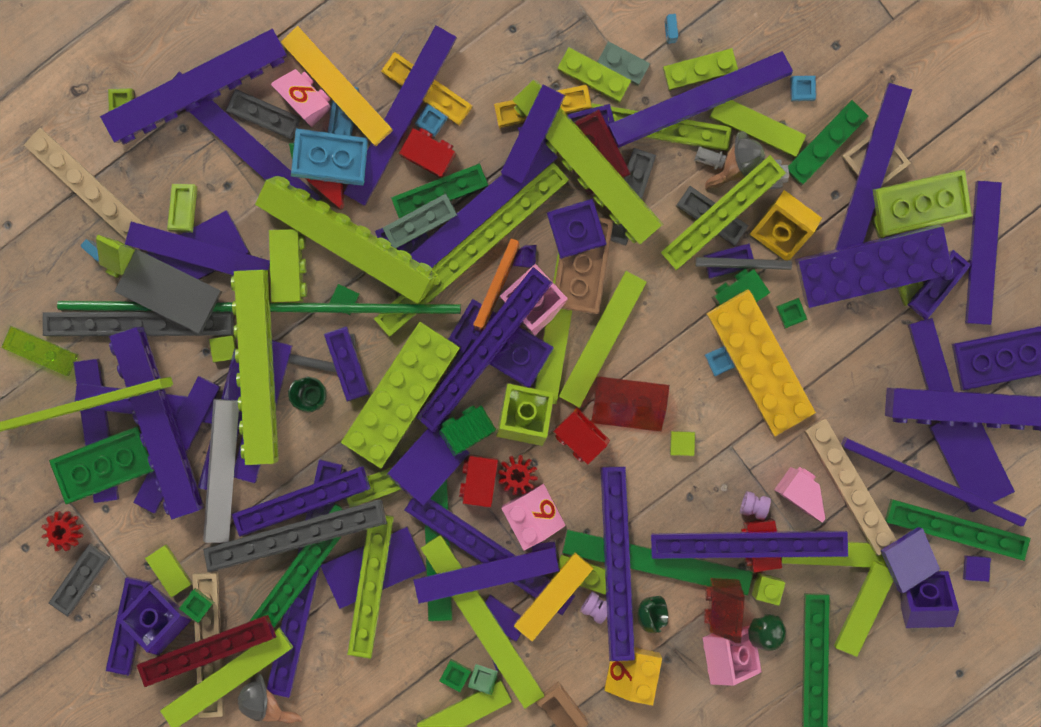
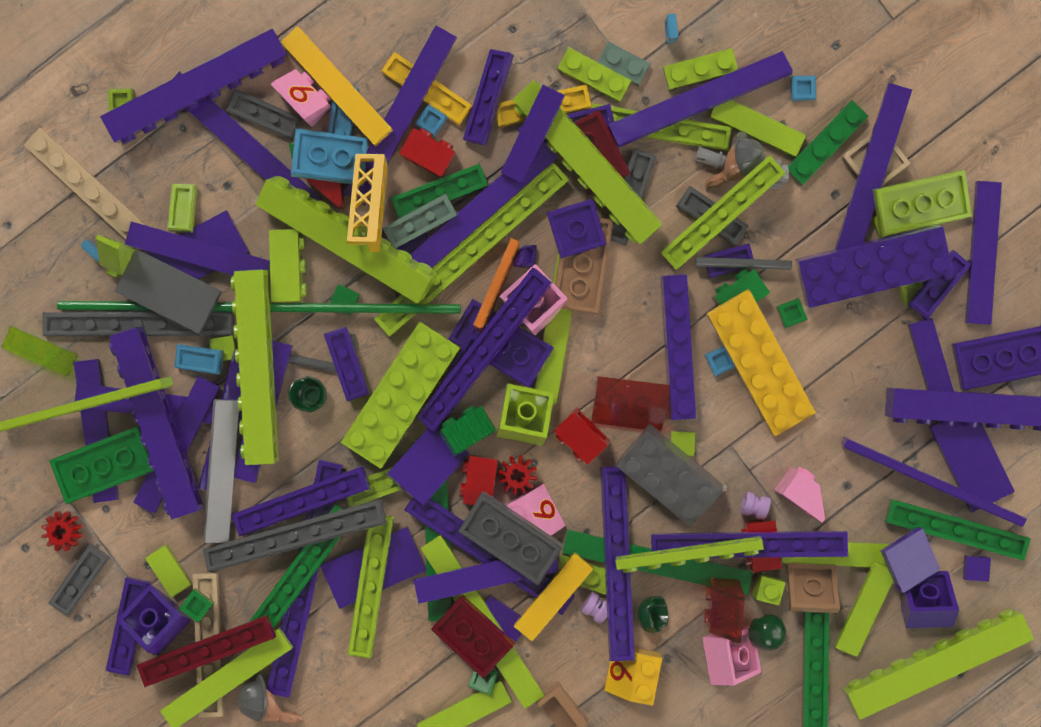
green plate [439,659,472,692] -> none
lime tile [559,271,647,408] -> none
yellow slope [750,190,822,260] -> none
tan plate [804,419,896,555] -> none
none -> dark azure tile [174,344,224,374]
none -> yellow fence [347,154,388,252]
none -> dark red tile [431,594,516,679]
none -> dark grey tile [458,491,564,585]
none -> dark purple tile [463,49,514,146]
none -> lime plate [615,536,764,573]
none -> flat silver brick [616,424,723,527]
none -> dark purple brick [660,274,696,420]
none -> medium nougat plate [786,563,840,613]
none -> lime brick [842,609,1034,720]

